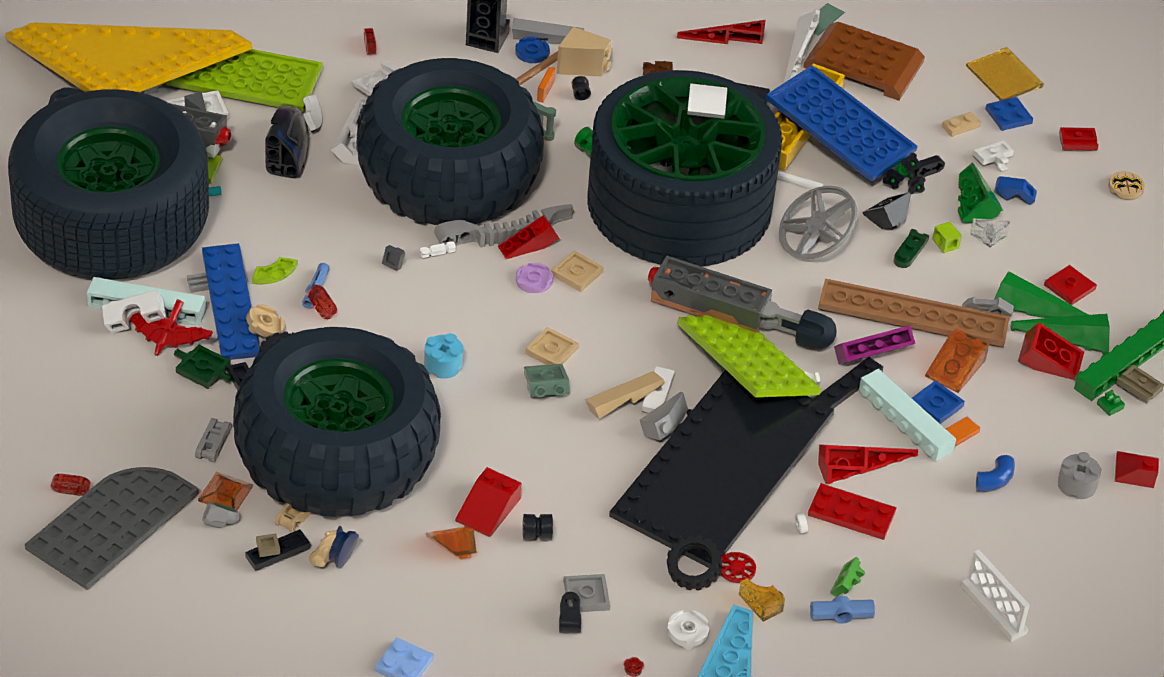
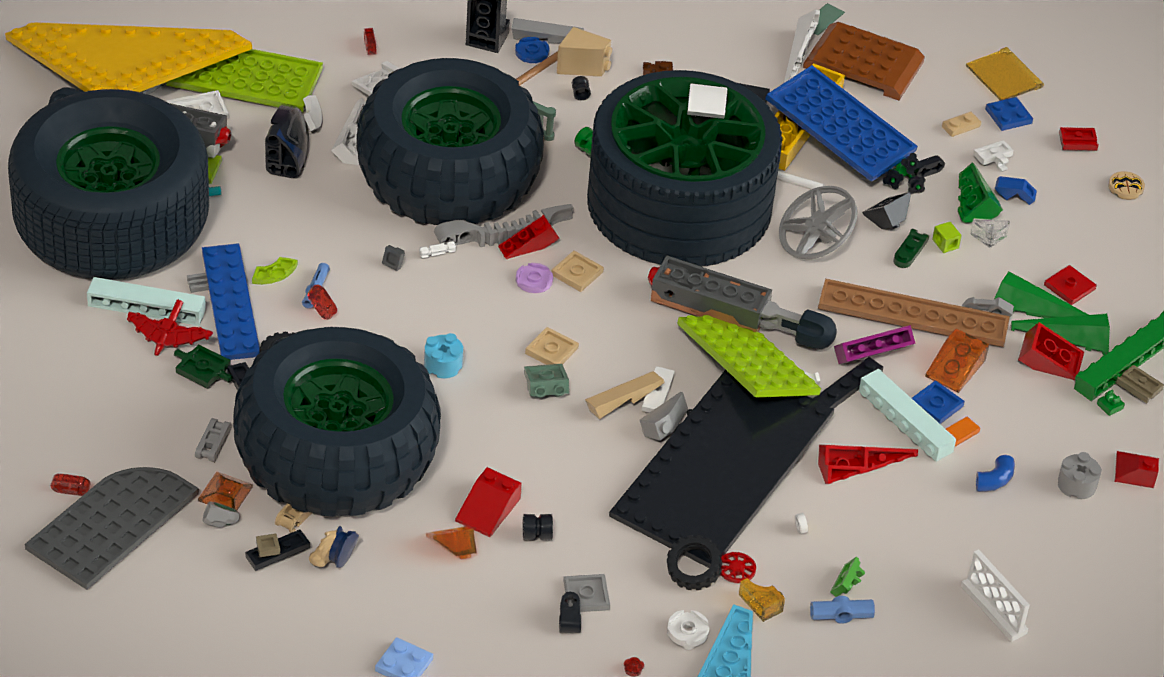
white arch [102,290,166,334] -> none
dark grey slope [184,92,206,111] -> none
tan plate [246,304,285,337] -> none
orange tile [537,67,555,103] -> none
red wedge [677,20,766,44] -> none
red plate [808,483,897,540] -> none

